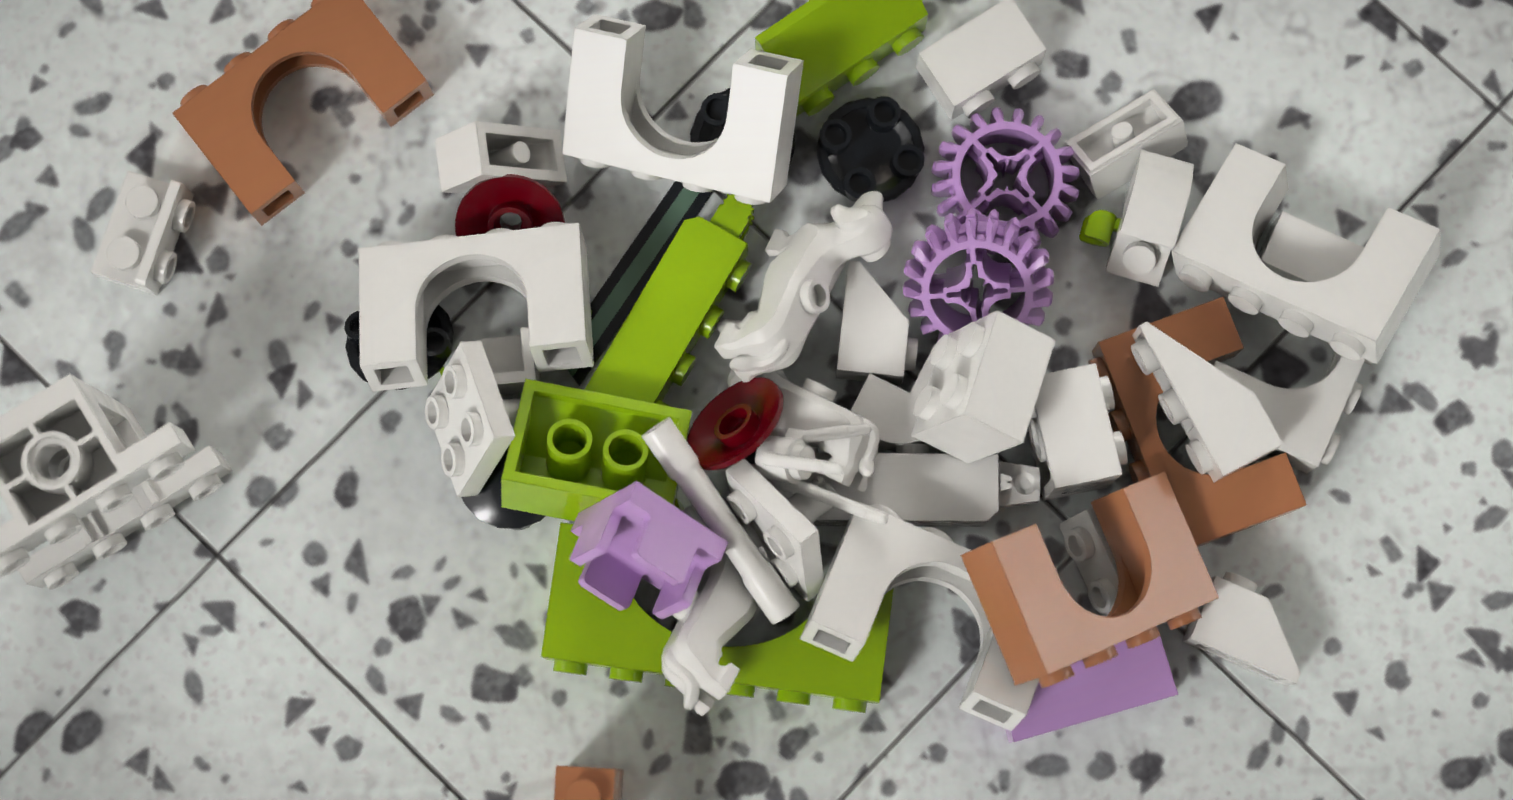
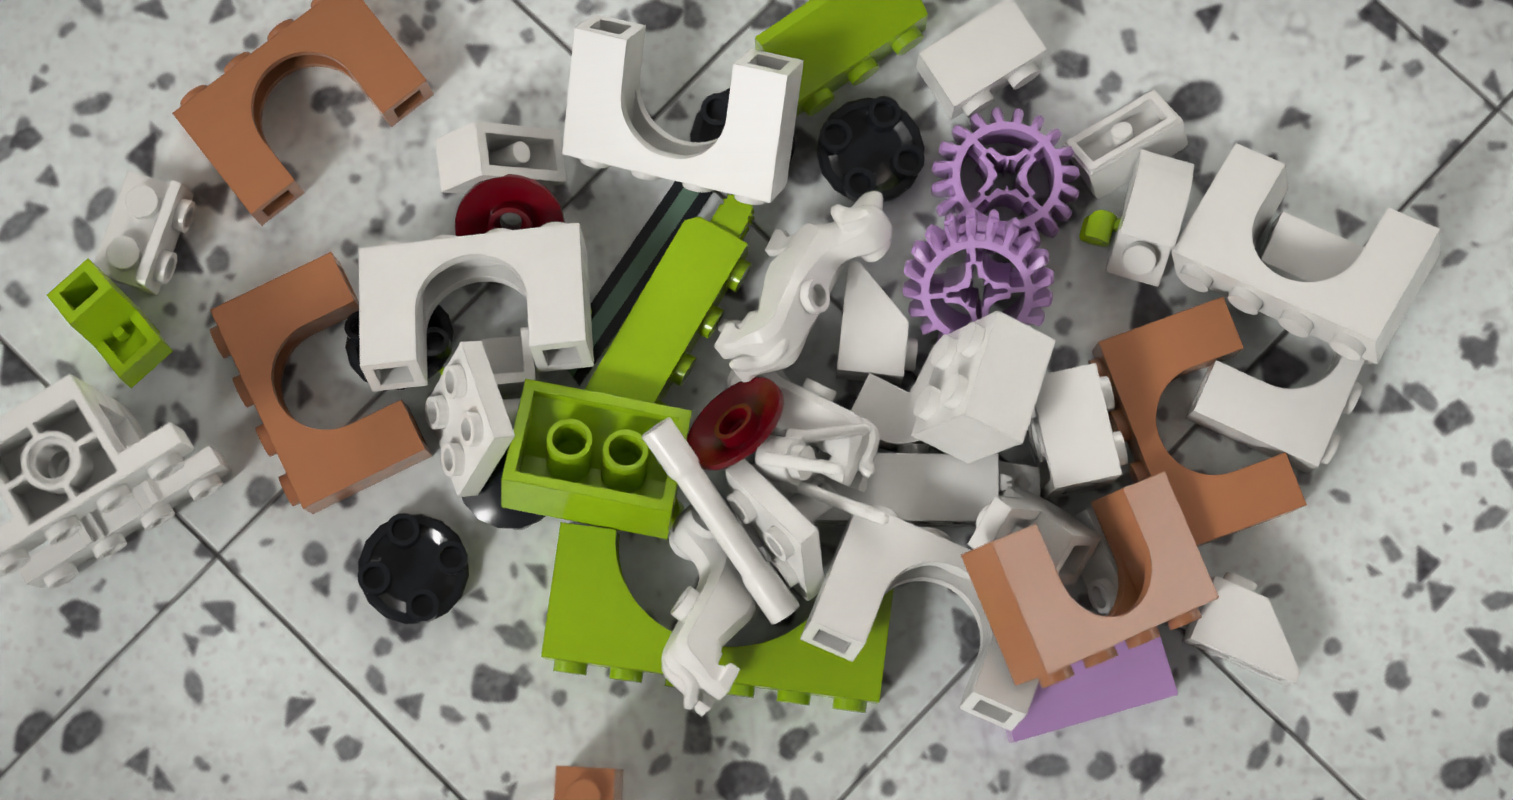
lavender panel [570,481,728,620] -> none
white slope [1131,322,1283,483] -> none
none -> lime brick [47,258,173,389]
none -> nougat arch [210,252,432,514]
none -> black dish [357,513,469,624]
none -> white brick [968,486,1102,585]

